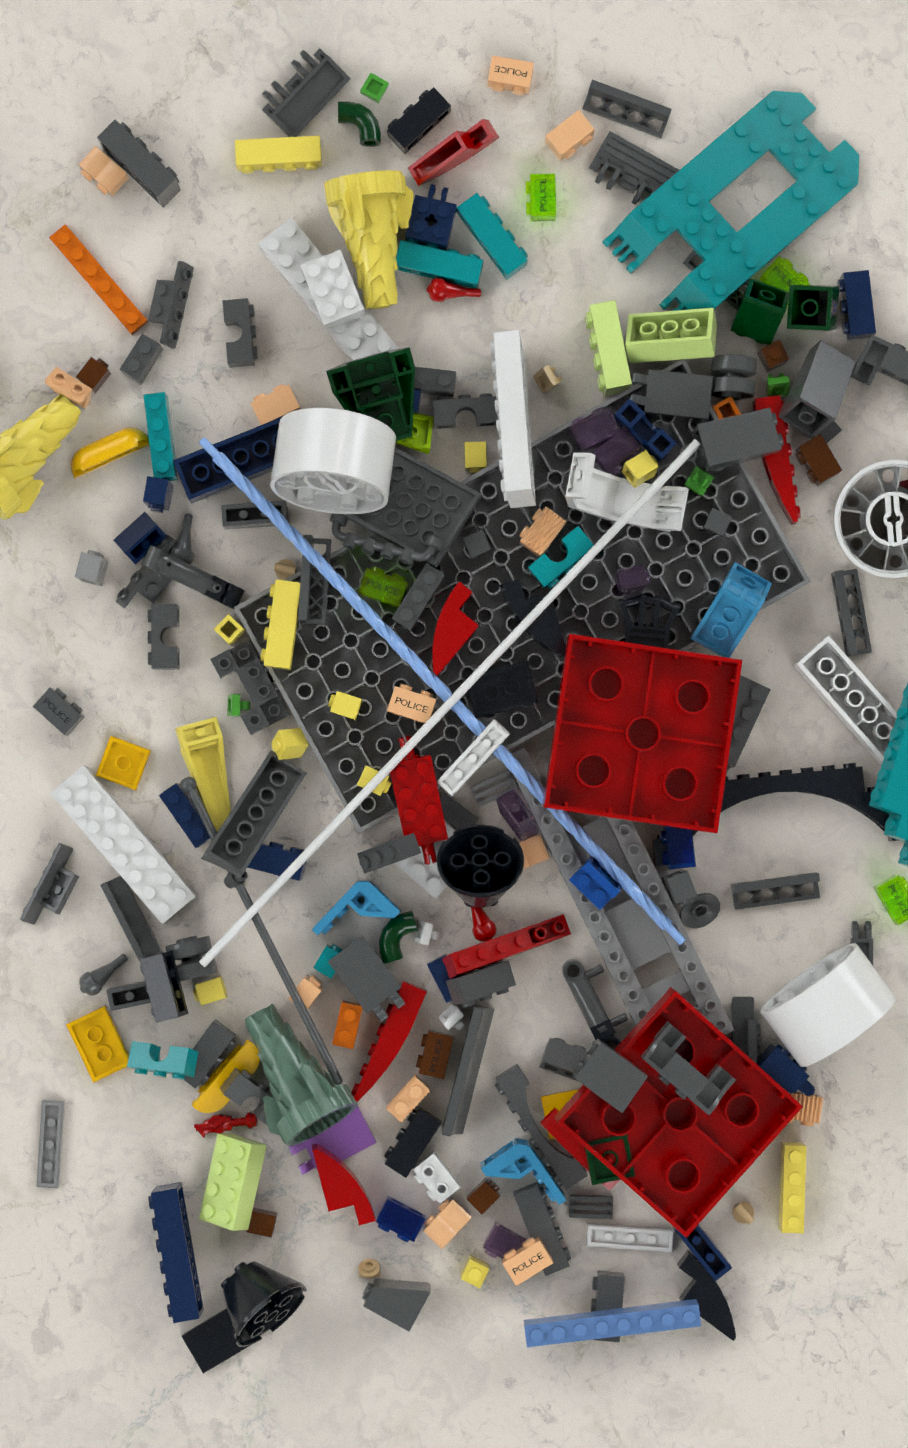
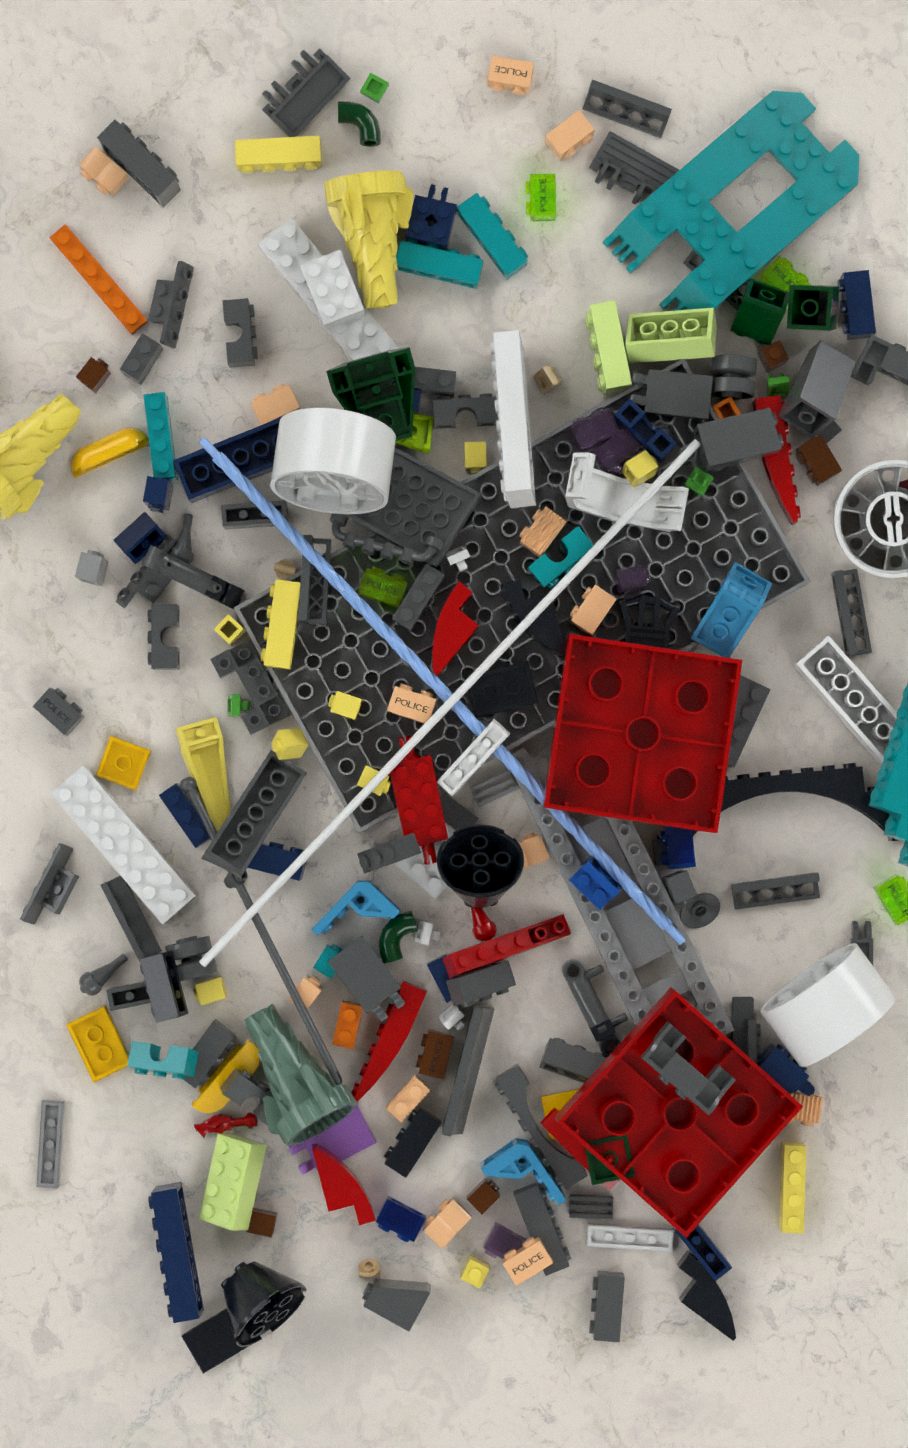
light nougat bracket [45,367,92,409] -> none
black brick [387,87,451,154] -> none
red slope [408,119,499,186] -> none
white brick [413,1151,460,1204] -> none
red piece [426,278,481,303] -> none
dark grey tile [463,530,491,559] -> none
clear purple brick [496,790,538,841] -> none
medium blue brick [524,1299,701,1347] -> none
dark grey slope [573,1039,648,1113] -> none
dark grey tile [703,508,732,537] -> none
tan plate [732,1201,754,1225] -> none
none -> white tile [445,545,470,571]
none -> light nougat brick [570,585,616,636]

